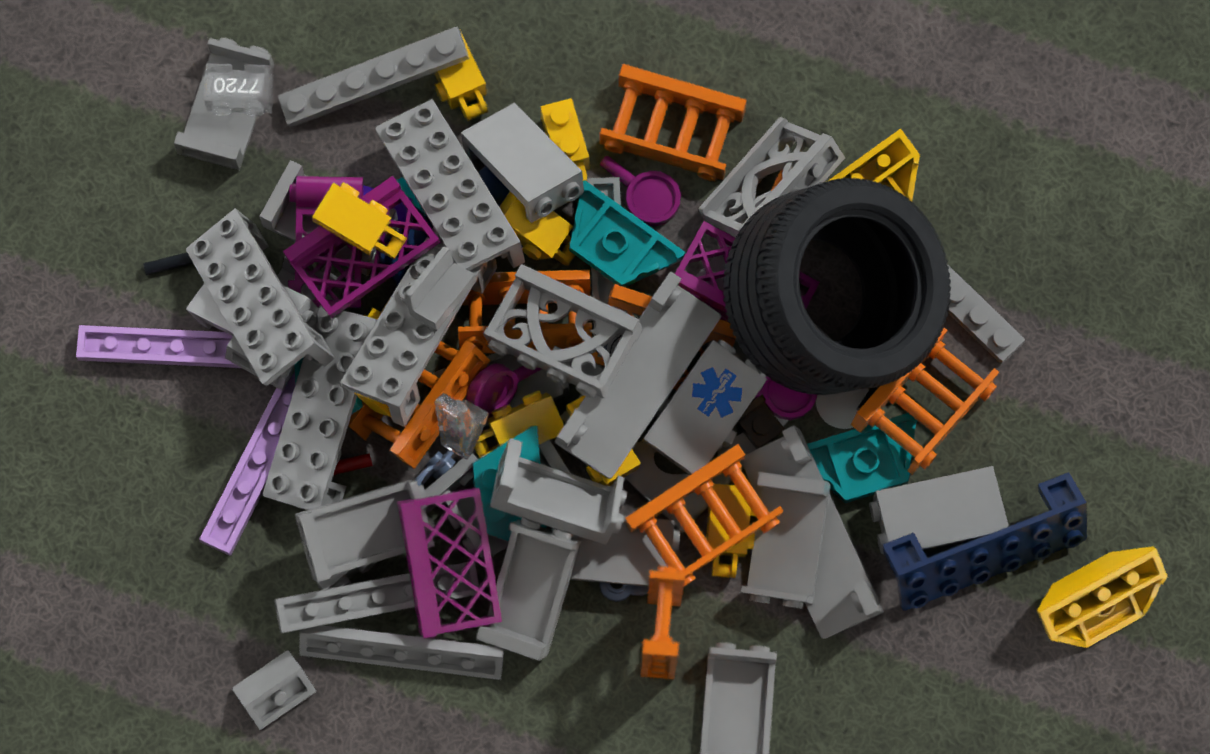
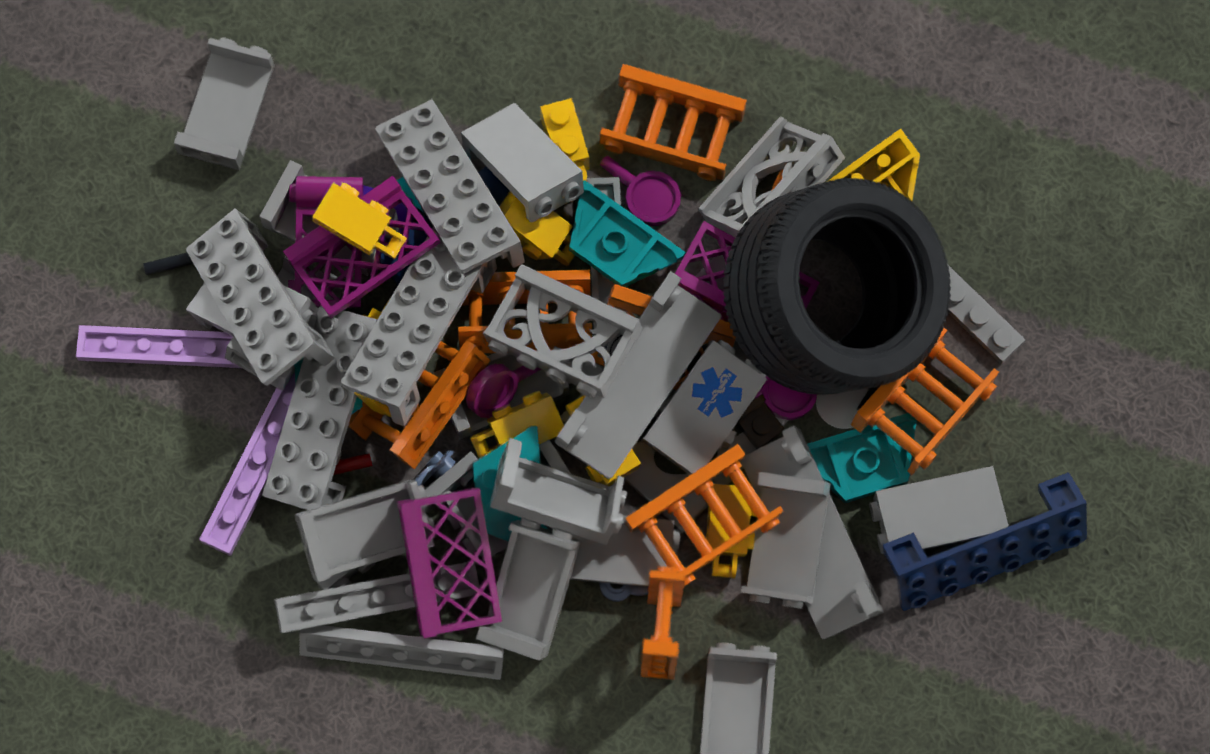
clear brick [204,63,274,117] -> none
light grey panel [232,651,317,730] -> none
light grey plate [278,26,470,127] -> none
light grey panel [405,246,476,330] -> none
yellow brick [429,31,488,121] -> none
clear slope [435,393,488,460] -> none
yellow wedge [1037,546,1168,648] -> none

